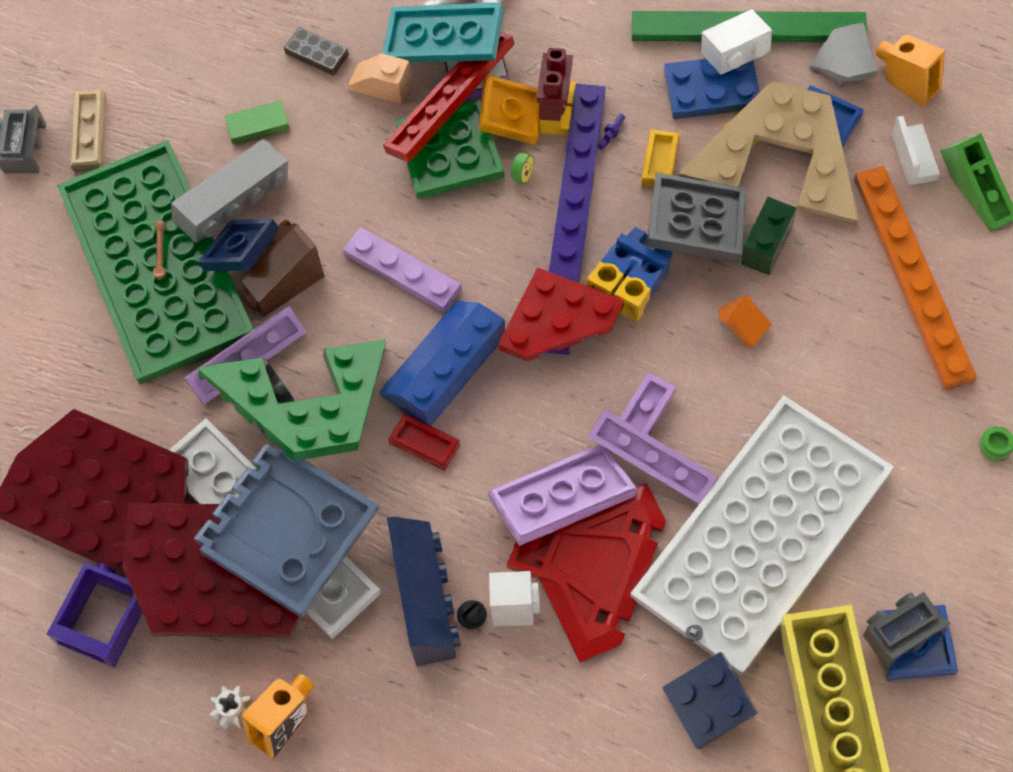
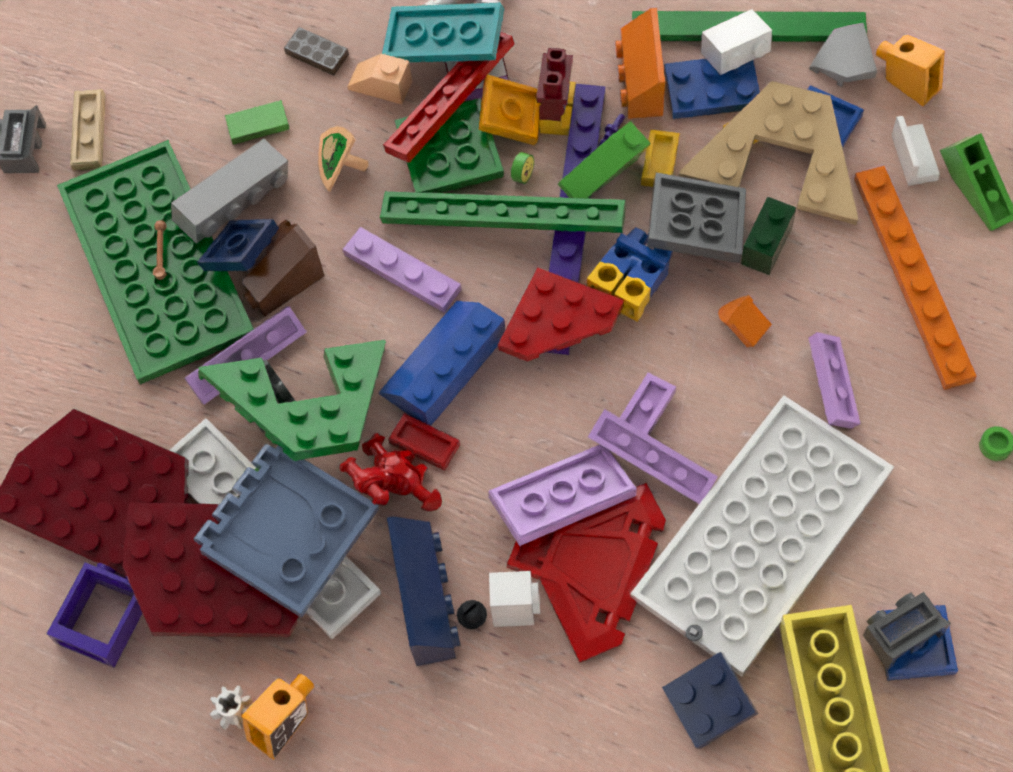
none -> shield [318,126,368,192]
none -> red piece [339,433,442,512]
none -> green plate [380,191,626,233]
none -> bright green slope [558,121,651,198]
none -> orange slope [615,8,665,119]
none -> lavender plate [808,332,861,429]

